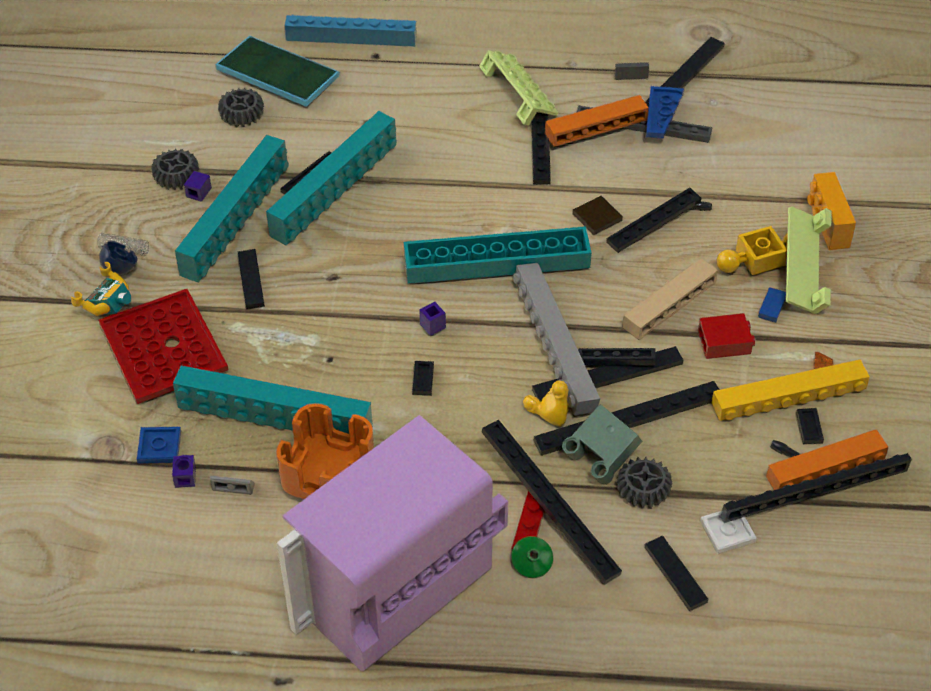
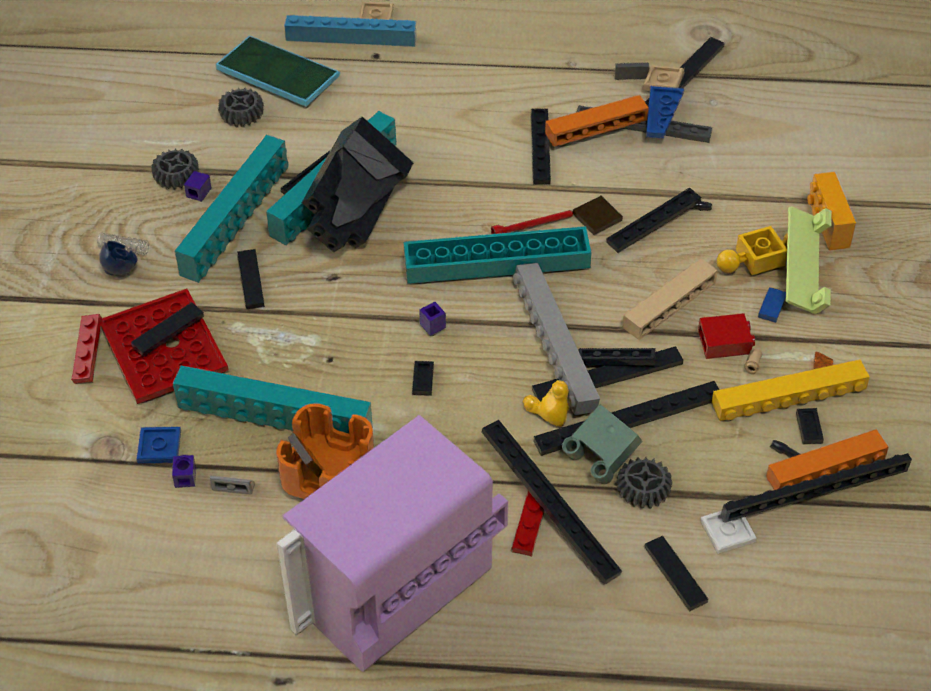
torso [71,262,131,316] -> none
yellowish green bracket [479,50,558,125] -> none
green dish [511,536,553,578] -> none
none -> red plate [71,314,102,384]
none -> black tile [131,302,204,357]
none -> dark brown tile [288,433,324,478]
none -> black panel [301,116,414,252]
none -> tan tile [359,2,394,20]
none -> red piece [491,210,573,234]
none -> tan tile [643,65,684,90]
none -> tan pin [744,349,762,373]

